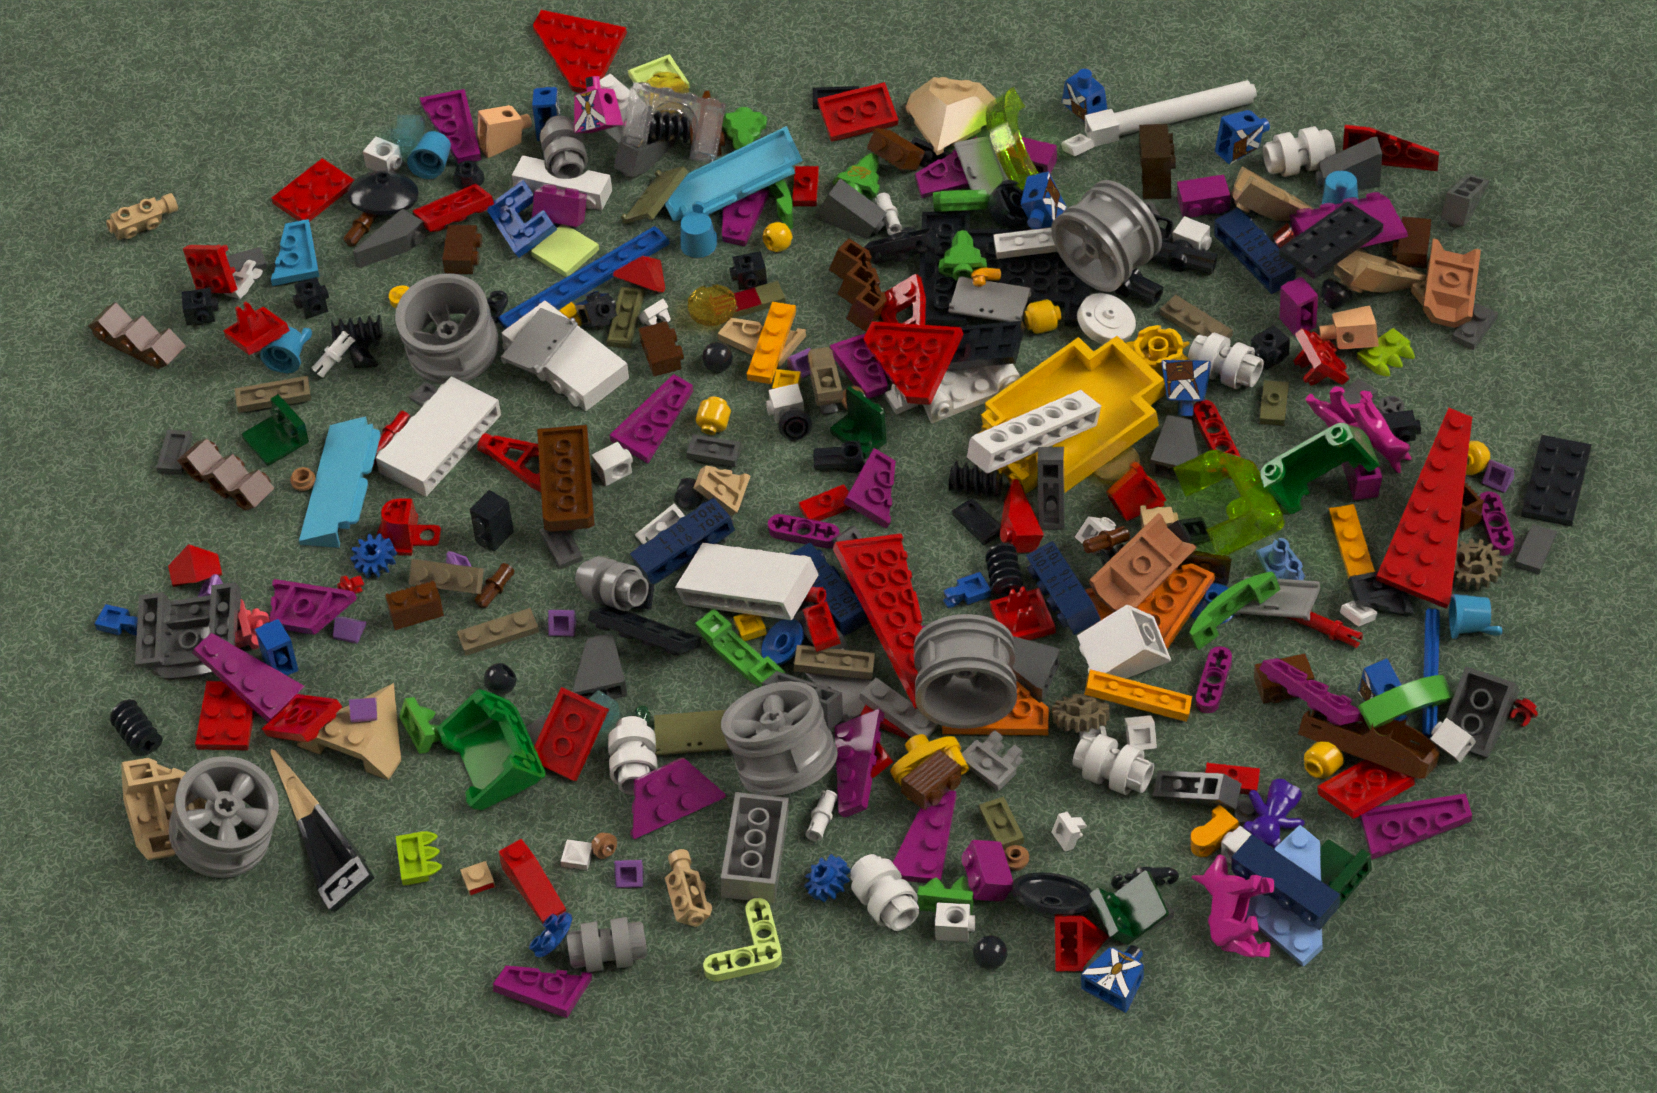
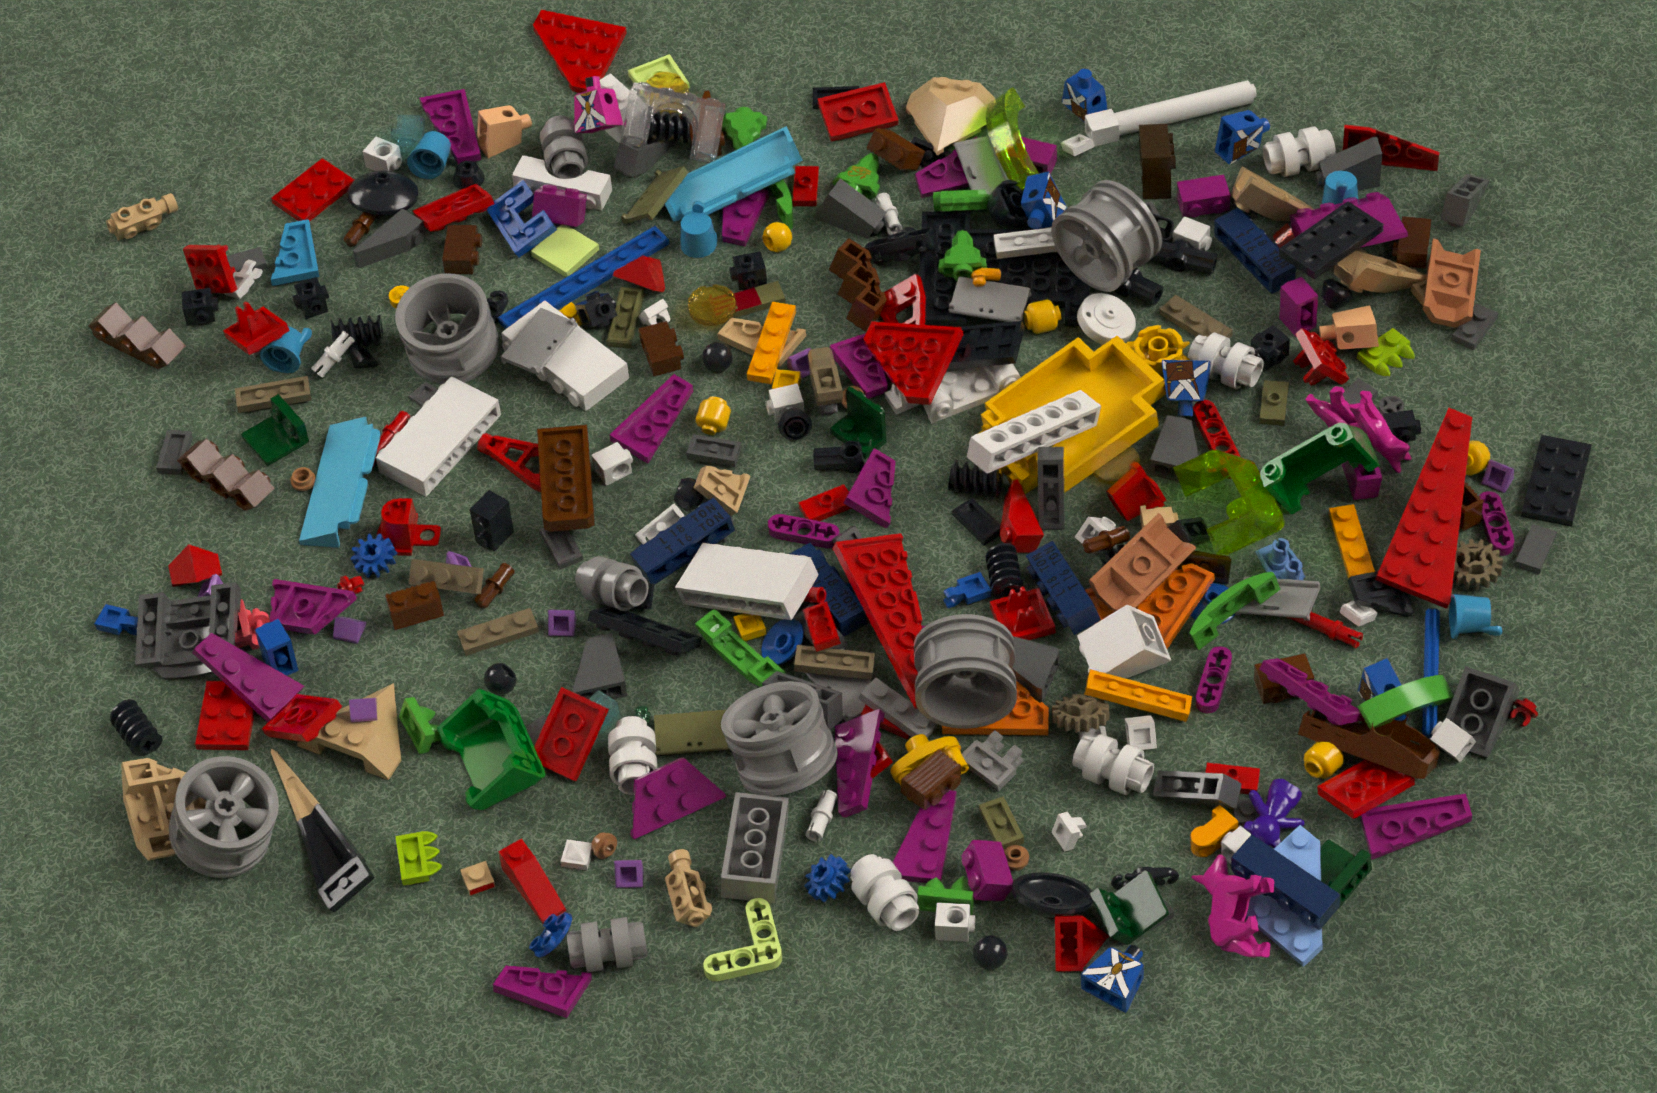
blue torso [532,87,560,141] -> none

